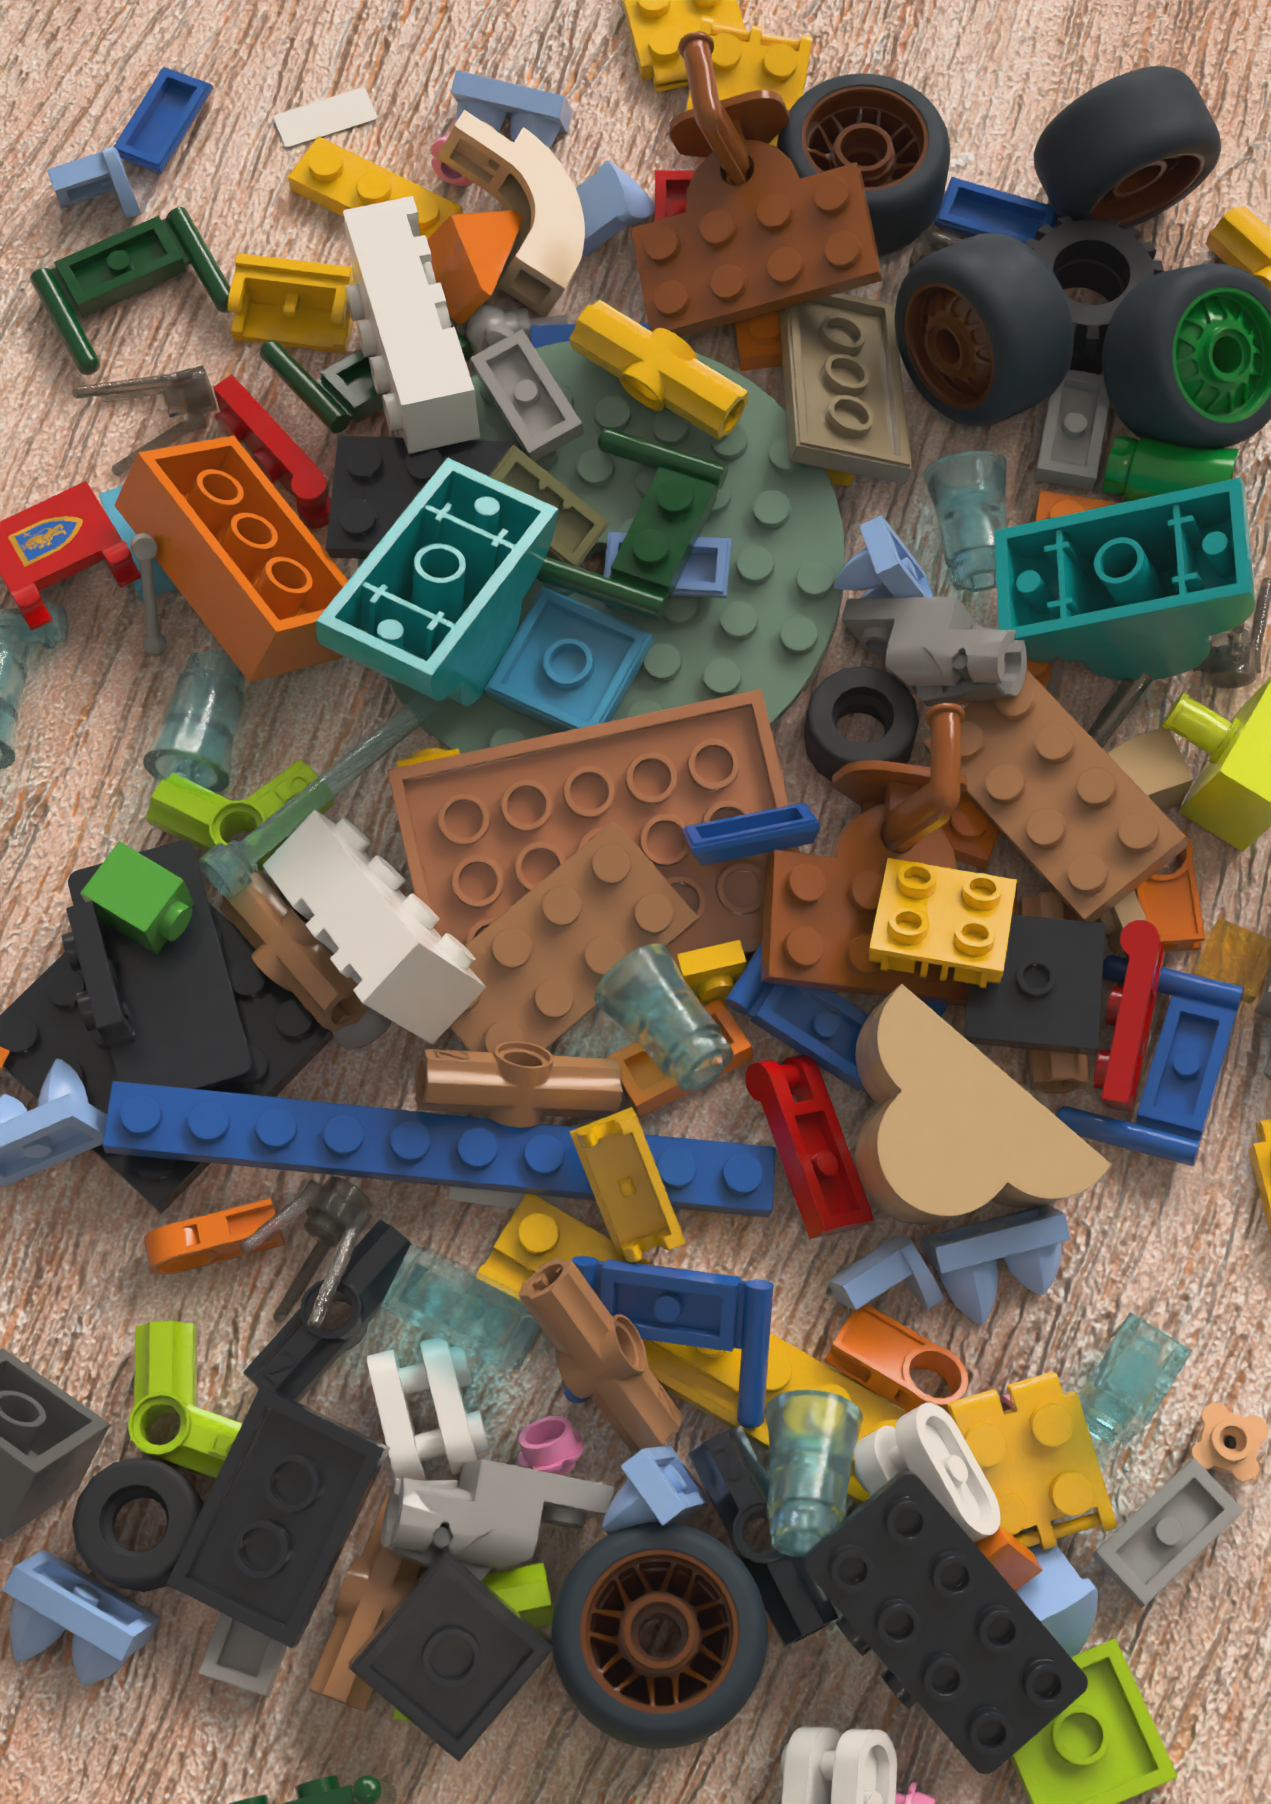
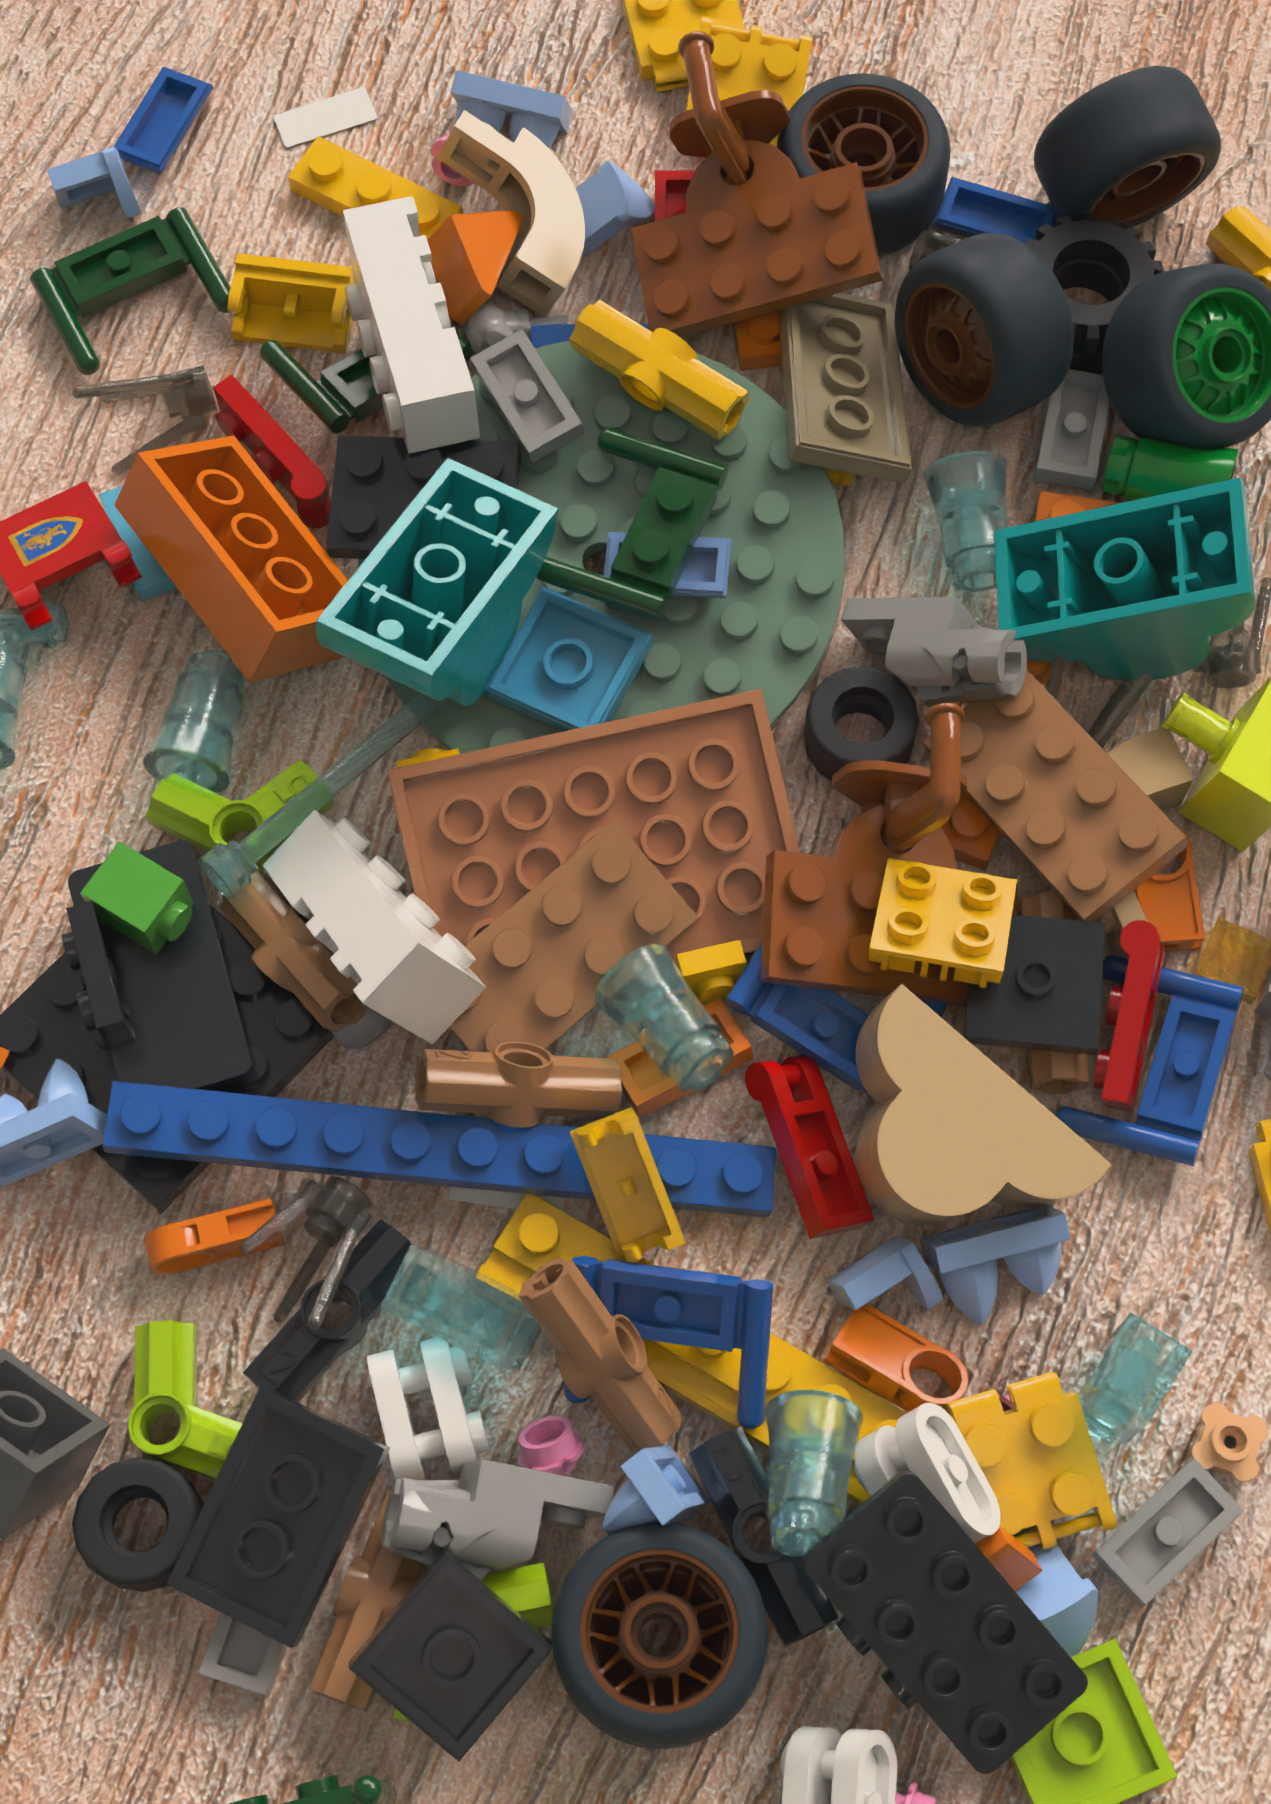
light blue tile [2,1549,160,1685] -> none
light grey hinge [131,533,166,656] -> none
olive plate [489,445,610,567] -> none
blue tile [682,803,820,866] -> none
light blue tile [834,515,934,598] -> none

